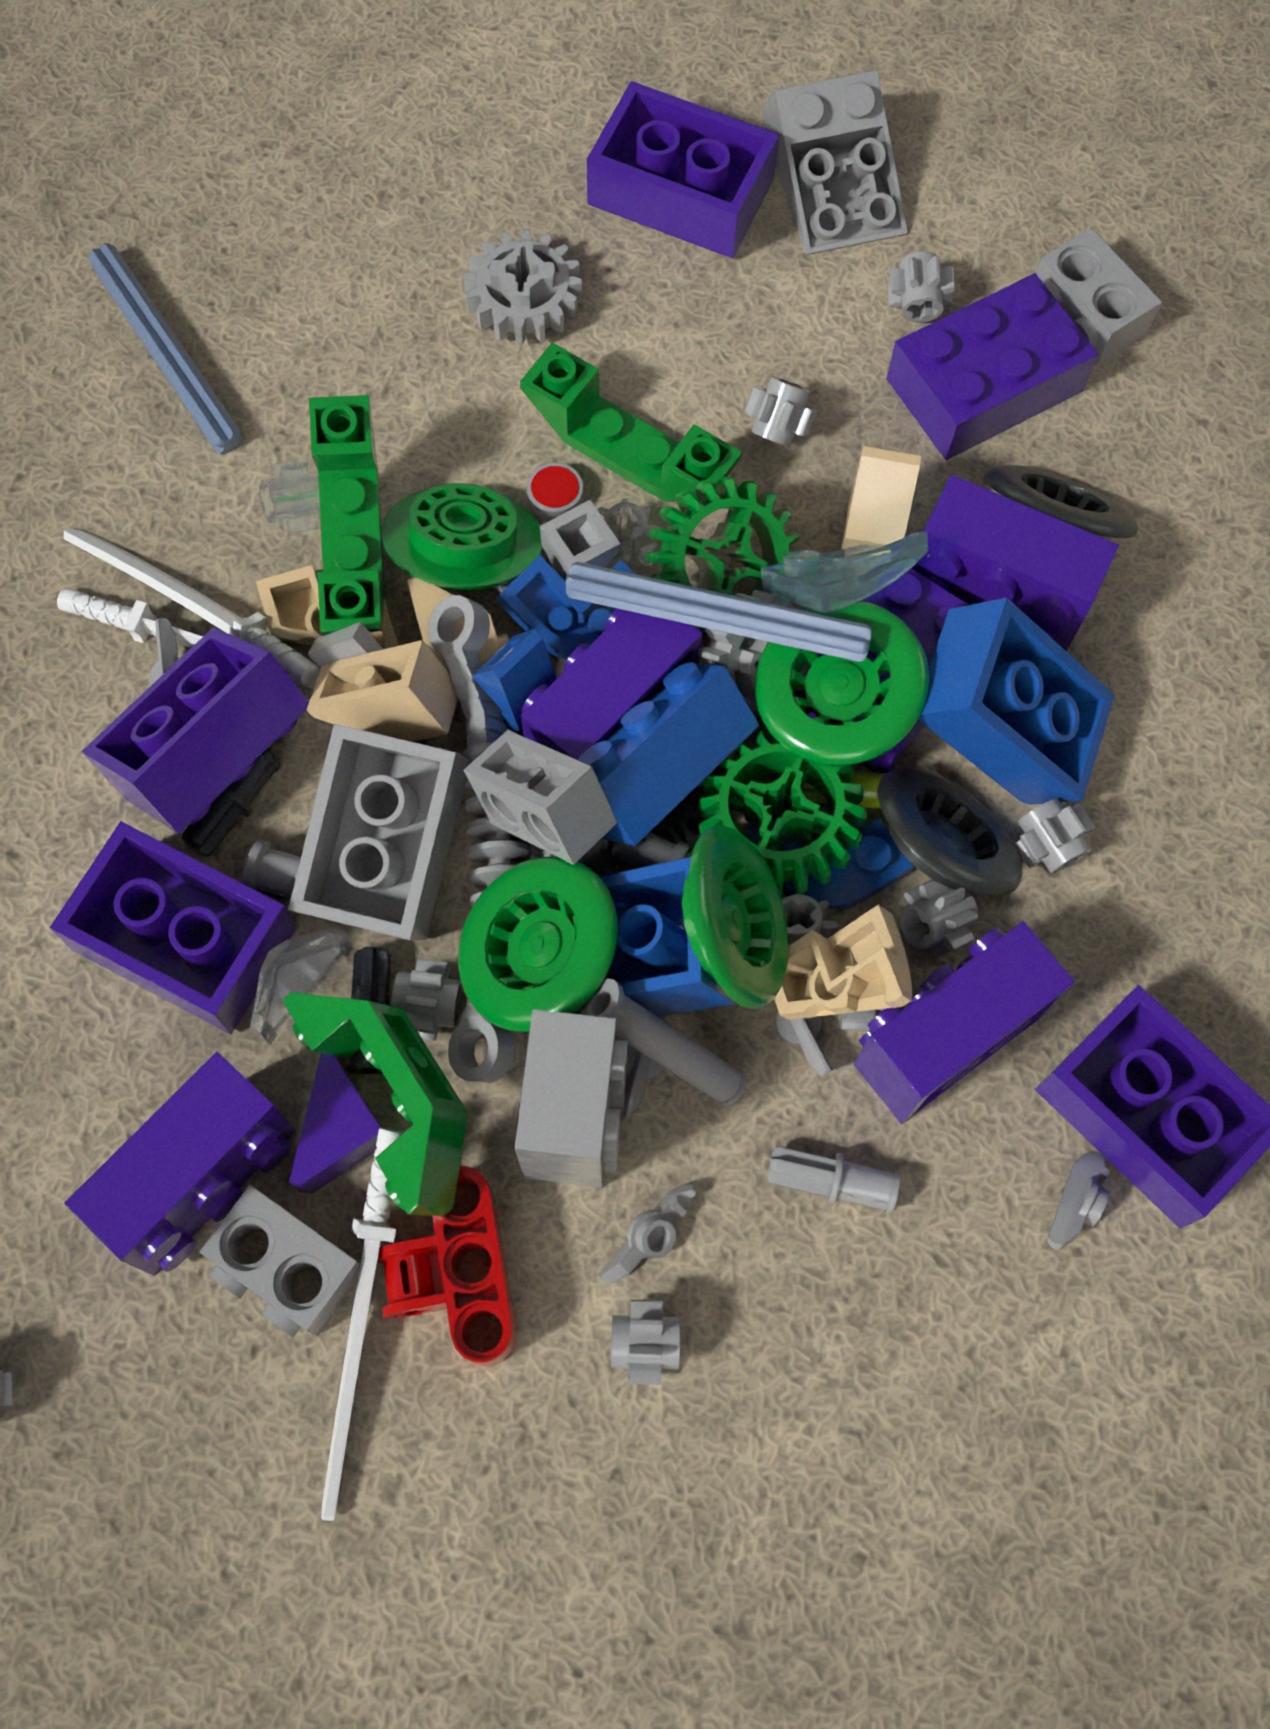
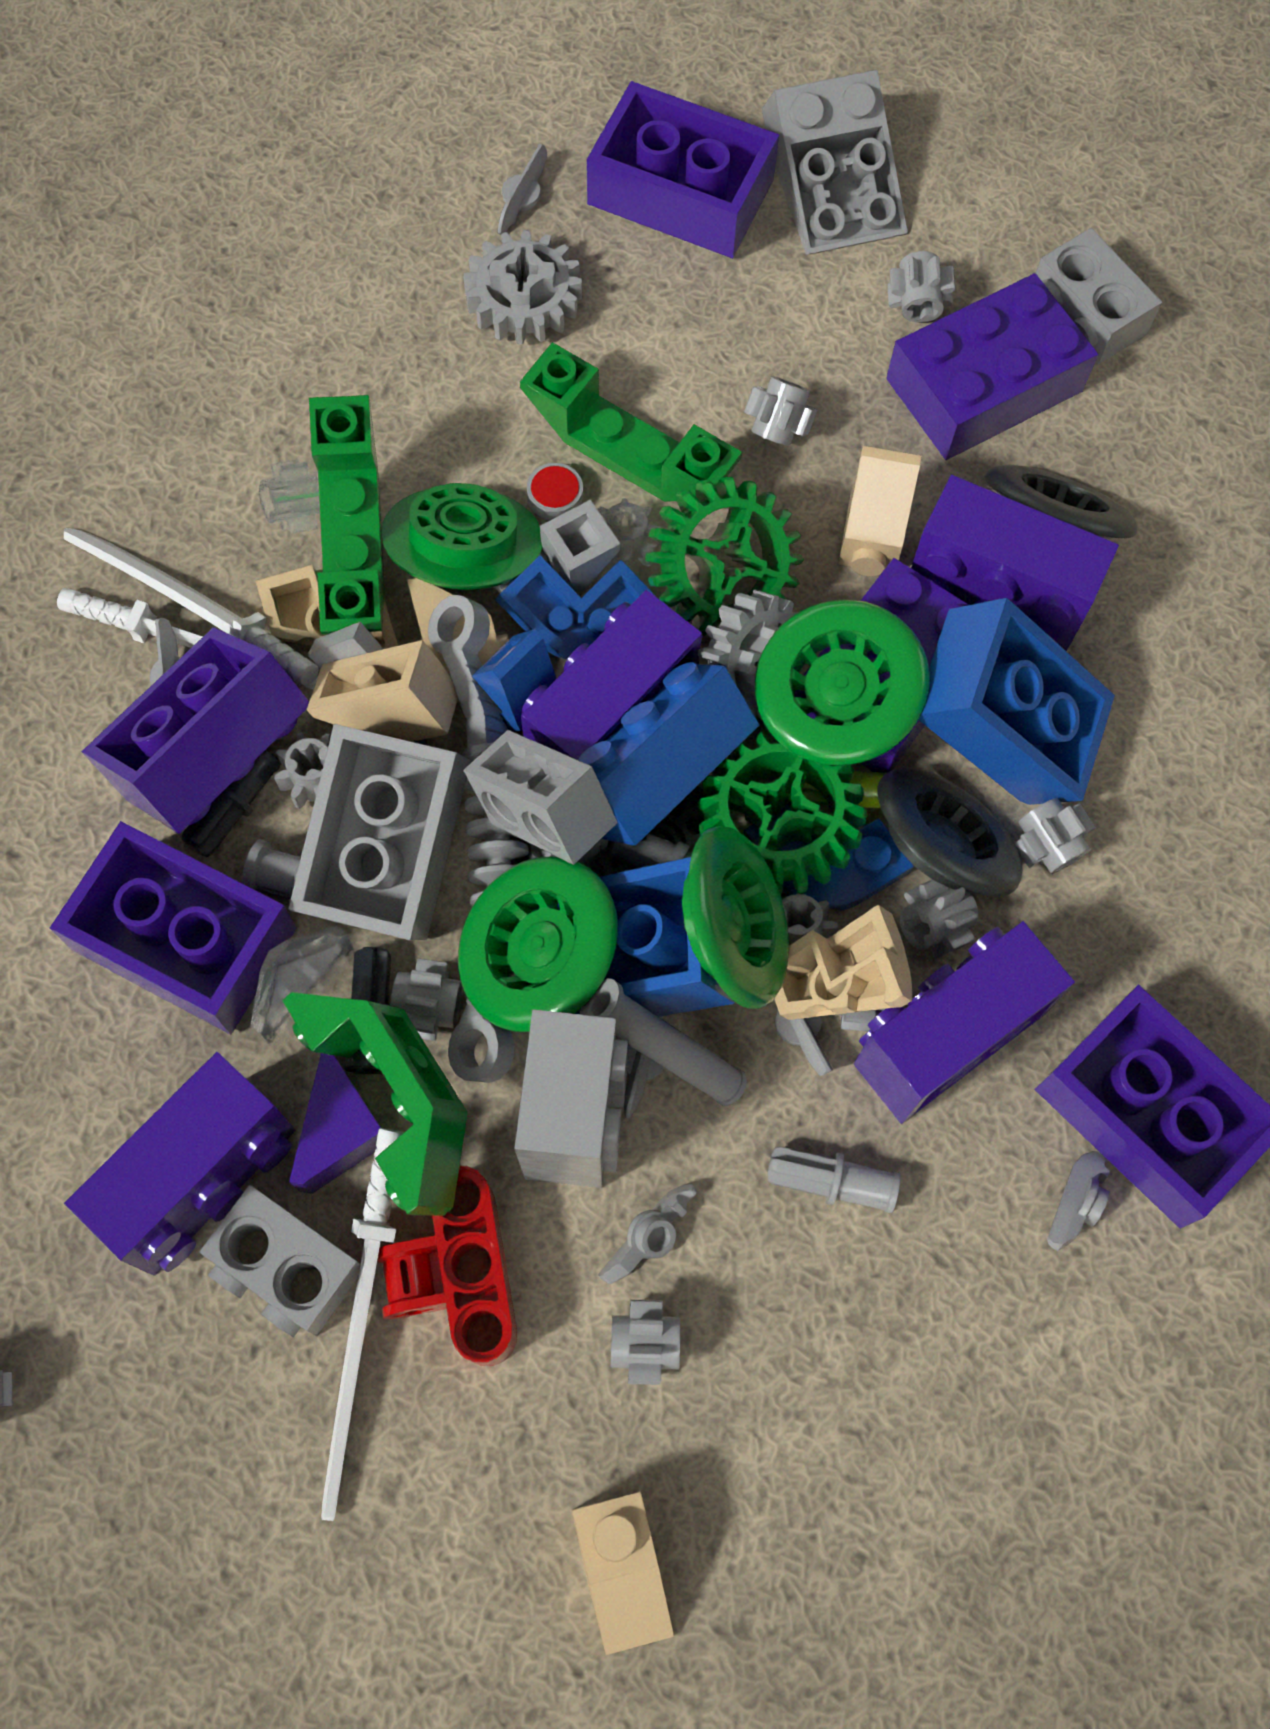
sand blue axle [89,243,243,455] -> none
axle [565,562,872,662] -> none
clear light blue plate [761,531,928,613] -> none
none -> light grey gear [274,732,331,809]
none -> light grey piece [498,143,548,235]
none -> tan slope [572,1491,674,1655]

